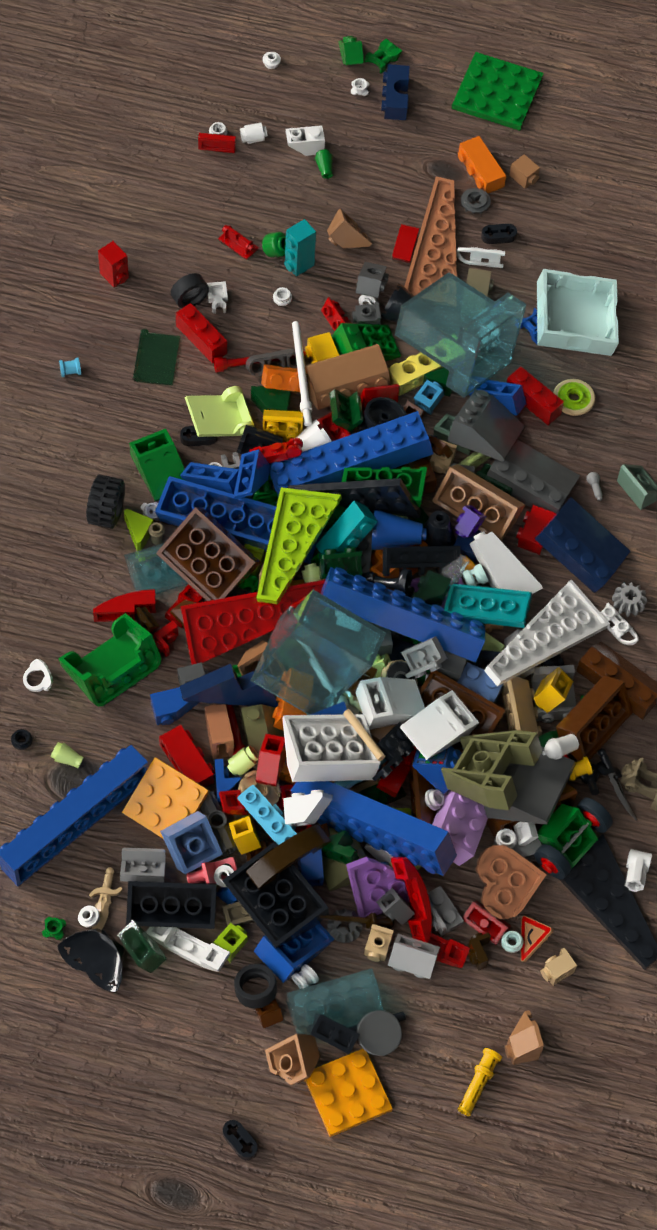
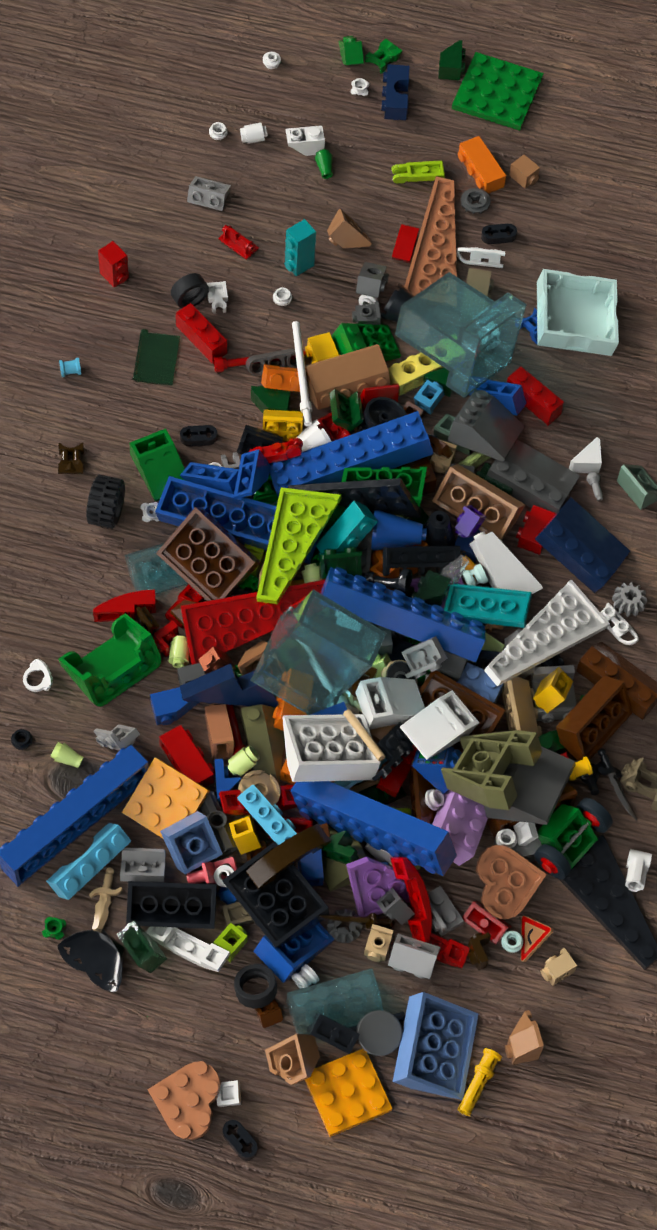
white plate [78,906,100,928] -> none
lime slope [124,509,154,553] -> none
dark tan pin [149,522,165,545] -> none
yellowish green door [185,386,255,437] -> none
red tile [198,133,236,153] -> none
red slope [256,734,286,787] -> none
green head [262,232,286,258] -> none
white slope [284,790,333,827] -> none
red hinge [321,297,351,332] -> none
white piece [542,734,579,760] -> none
lime wheel [553,379,595,416] -> none
none -> medium azure arch [46,823,131,900]
none -> dark brown piece [58,442,84,474]
none -> light grey bracket [93,724,140,750]
none -> nougat plate [147,1061,221,1140]
none -> yellowish green brick [169,636,190,668]
none -> light grey bracket [187,176,231,211]
none -> copper brick [199,647,236,673]
none -> white plate [217,1080,241,1107]
none -> lime hinge [391,161,445,184]
none -> medium blue slope [393,992,479,1100]
none -> dark green slope [438,40,466,80]
none -> white slope [569,437,602,473]

